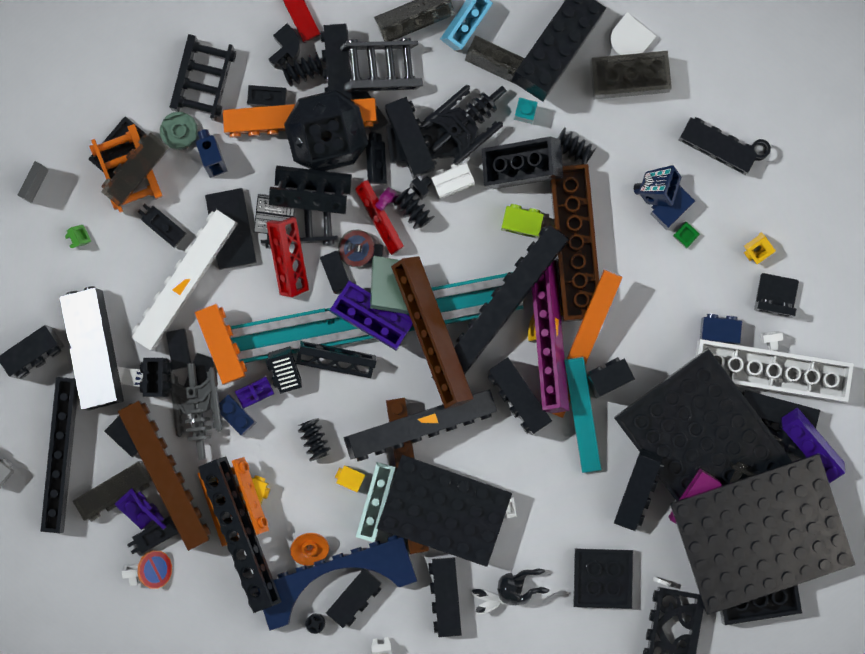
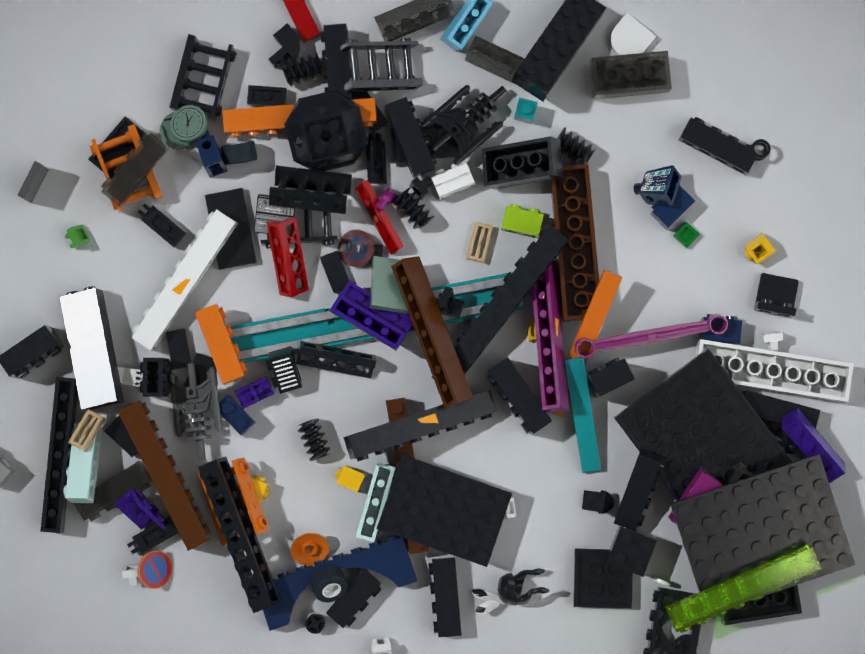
none -> light aqua brick [63,423,103,503]
none -> tan tile [68,409,106,452]
none -> sand green tile [170,105,208,143]
none -> black wheel [221,141,257,165]
none -> black wheel [310,565,348,603]
none -> black bracket [437,286,465,319]
none -> tan tile [466,222,494,264]
none -> magenta piece [574,314,728,358]
none -> black tile [582,490,615,514]
none -> black brick [605,526,657,577]
none -> clear neon green brick [665,544,822,633]

